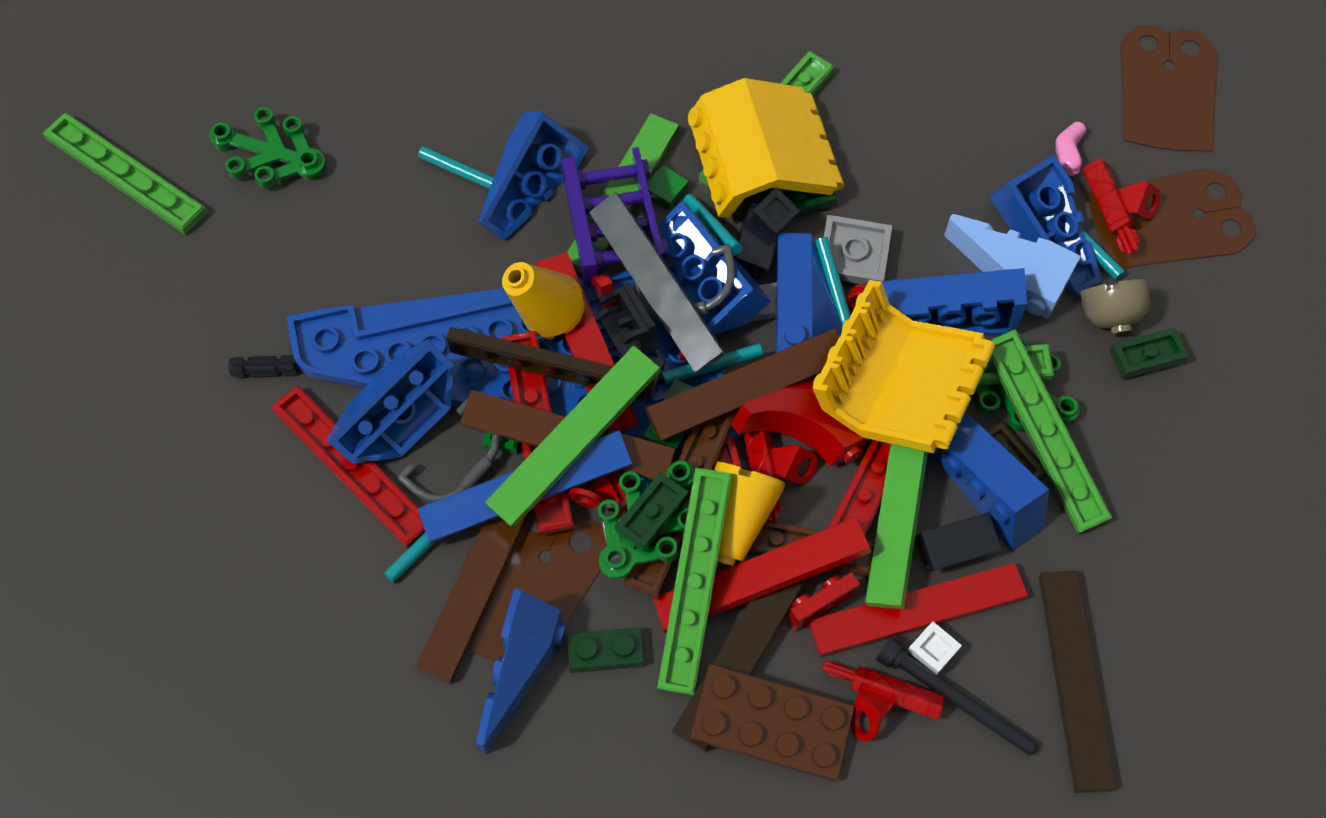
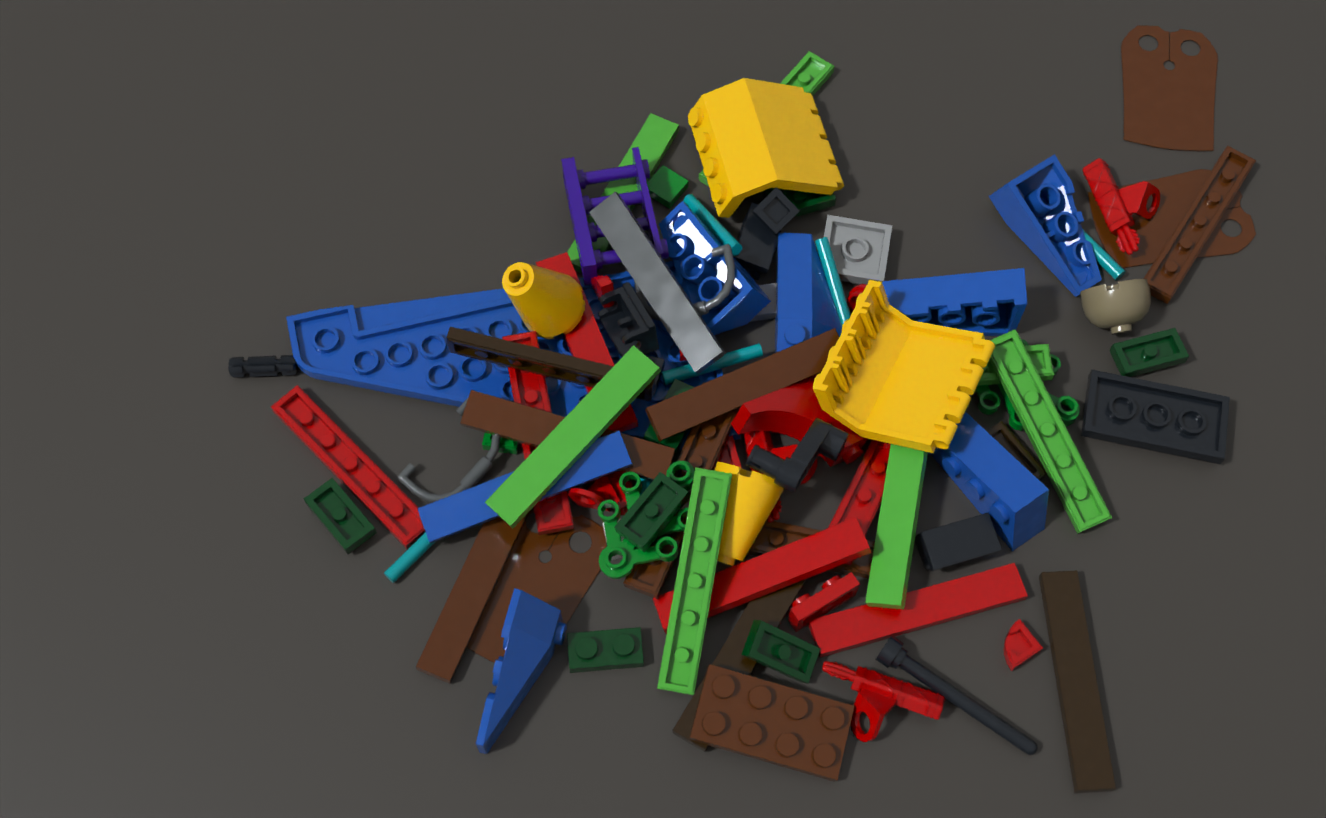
bright green tile [43,112,207,235] -> none
green plant [209,107,326,188] -> none
blue wedge [327,339,454,464] -> none
teal bar [418,146,494,189] -> none
blue wedge [477,111,589,240] -> none
white plate [908,621,962,675] -> none
light blue wedge [944,214,1081,319] -> none
bright pink arm [1055,121,1086,176] -> none
none -> dark green plate [304,478,377,554]
none -> dark green plate [741,620,820,683]
none -> black beam [745,417,849,493]
none -> red tile [1004,619,1043,671]
none -> black plate [1081,370,1230,464]
none -> reddish brown tile [1143,145,1256,304]

